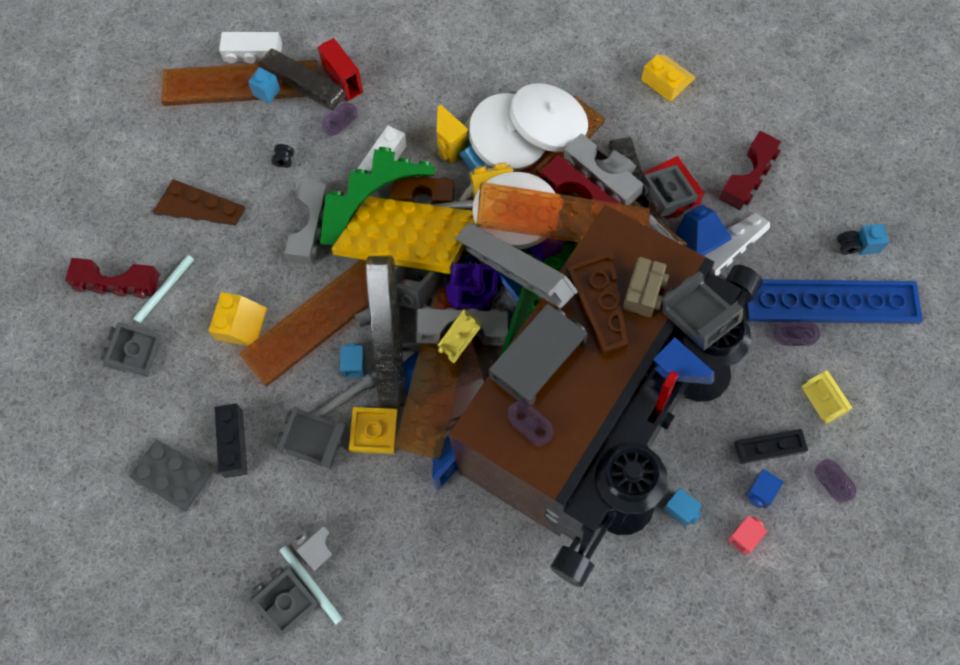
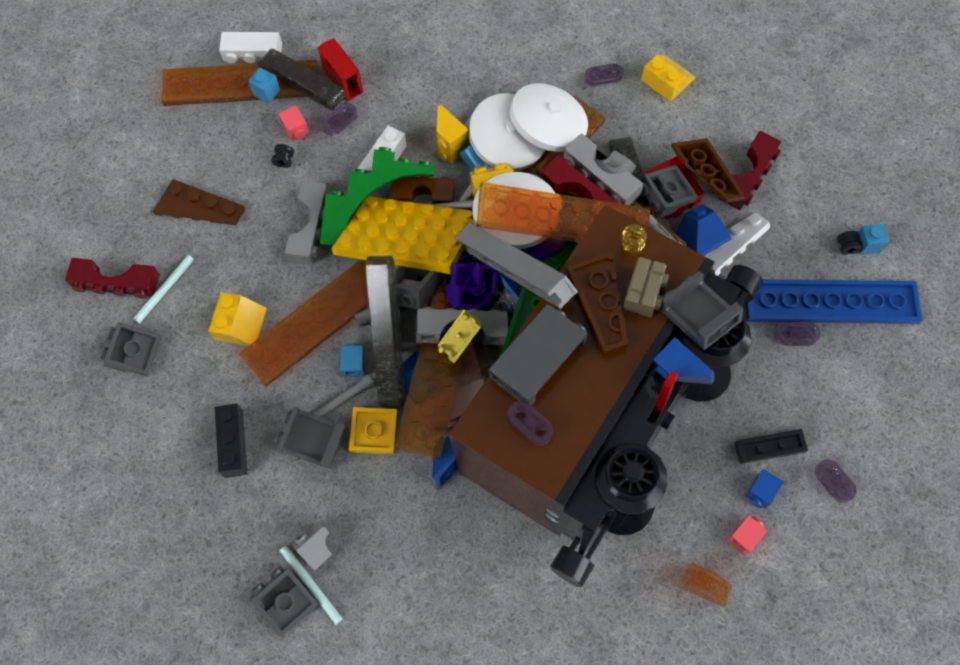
dark grey plate [129,439,212,512] -> none
dark azure brick [663,488,702,527] -> none
light yellow hinge [801,370,852,424] -> none
none -> coral brick [278,105,310,141]
none -> clear purple plate [585,64,623,86]
none -> clear yellow wheel [621,224,647,255]
none -> reddish brown wedge [671,138,745,203]
none -> clear orange slope [680,563,732,608]

